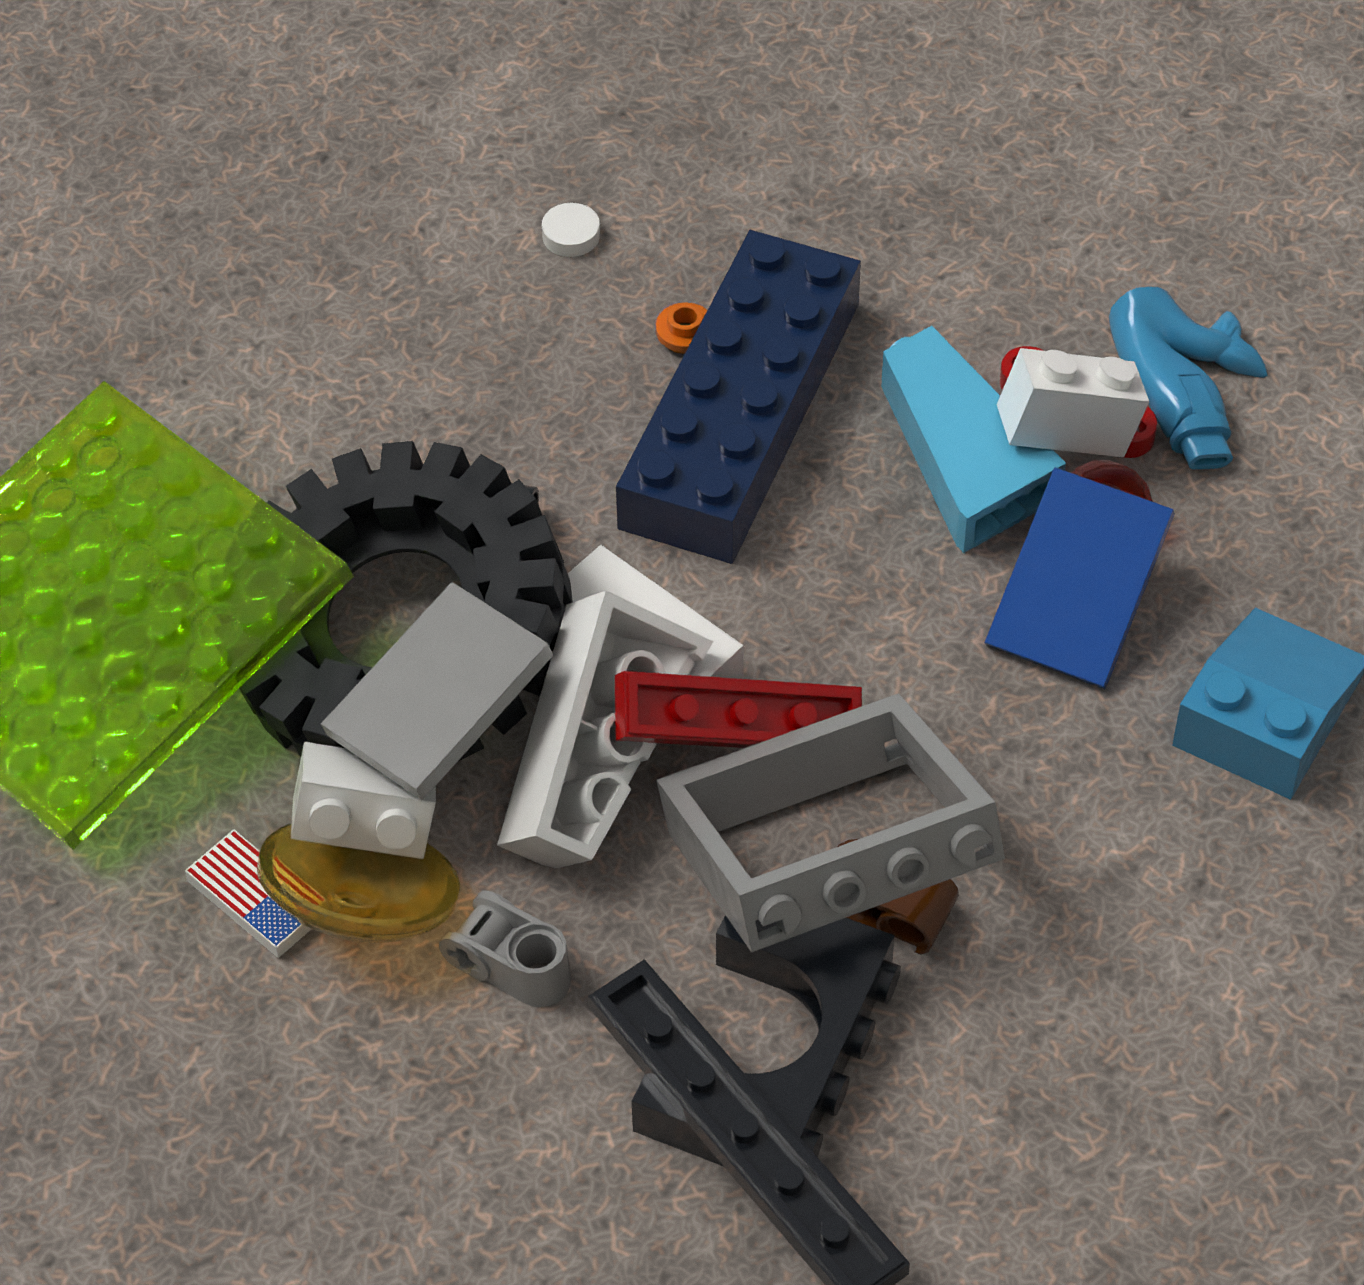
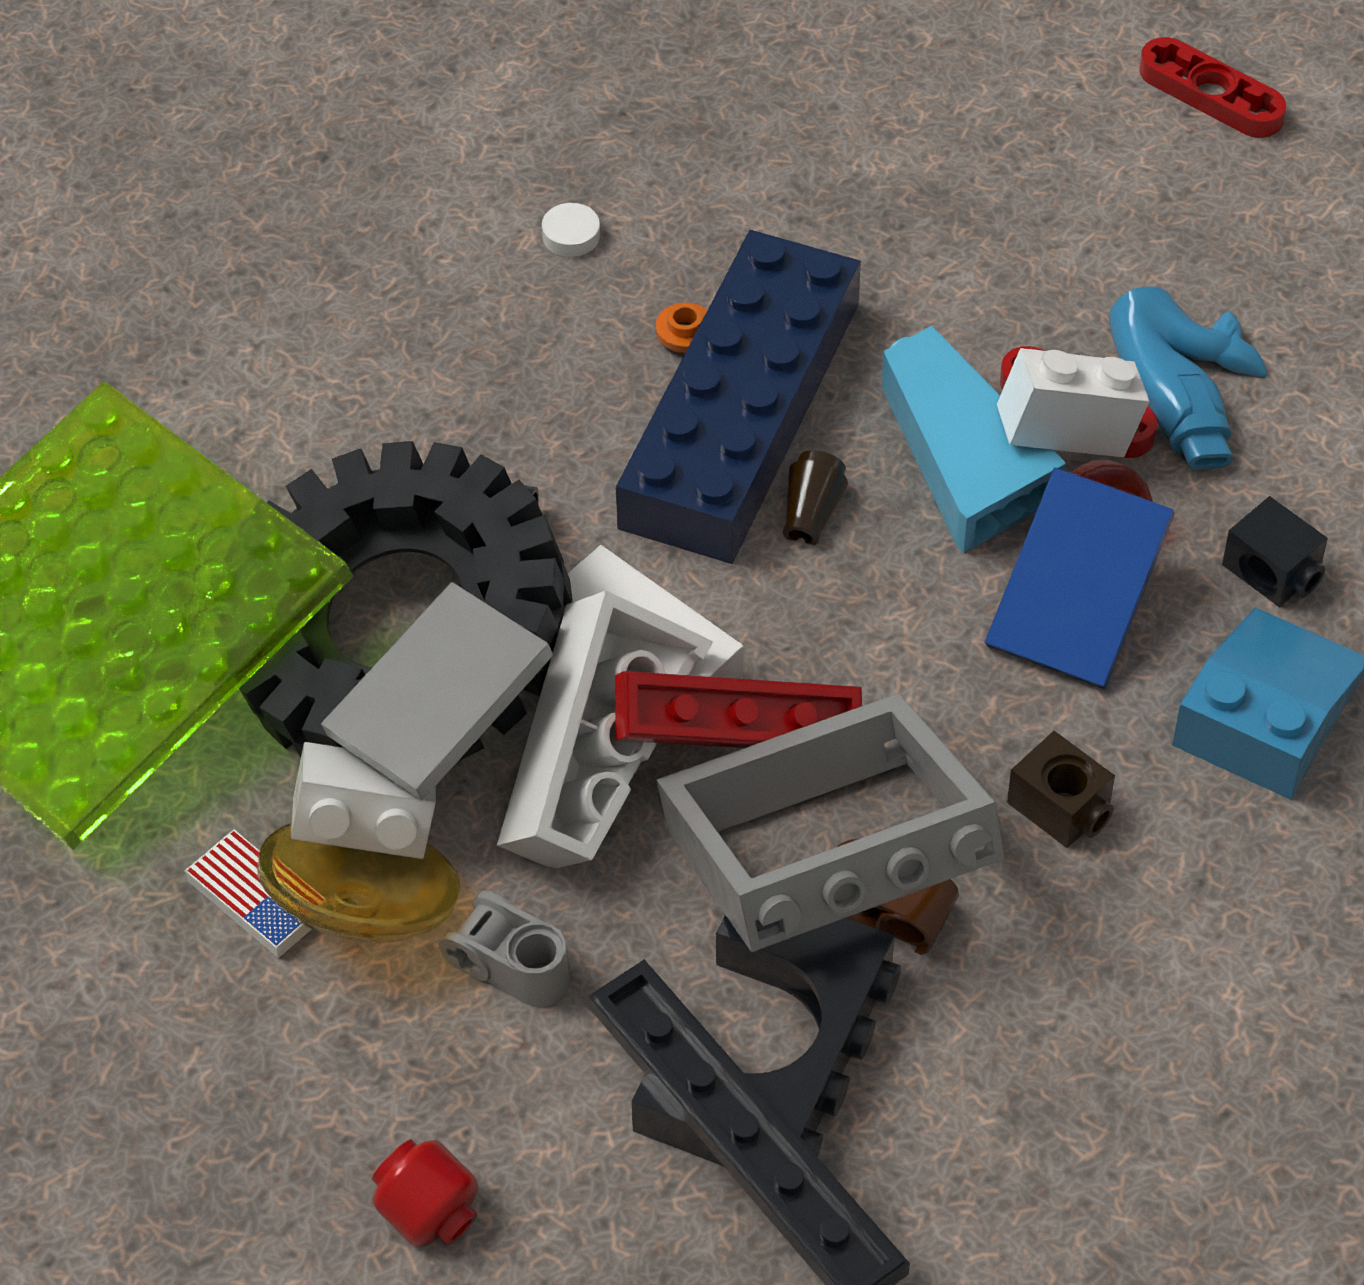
none -> red head [372,1139,478,1247]
none -> dark brown cone [782,450,848,545]
none -> dark brown brick [1007,730,1115,848]
none -> red beam [1139,37,1286,138]
none -> black brick [1222,496,1328,608]

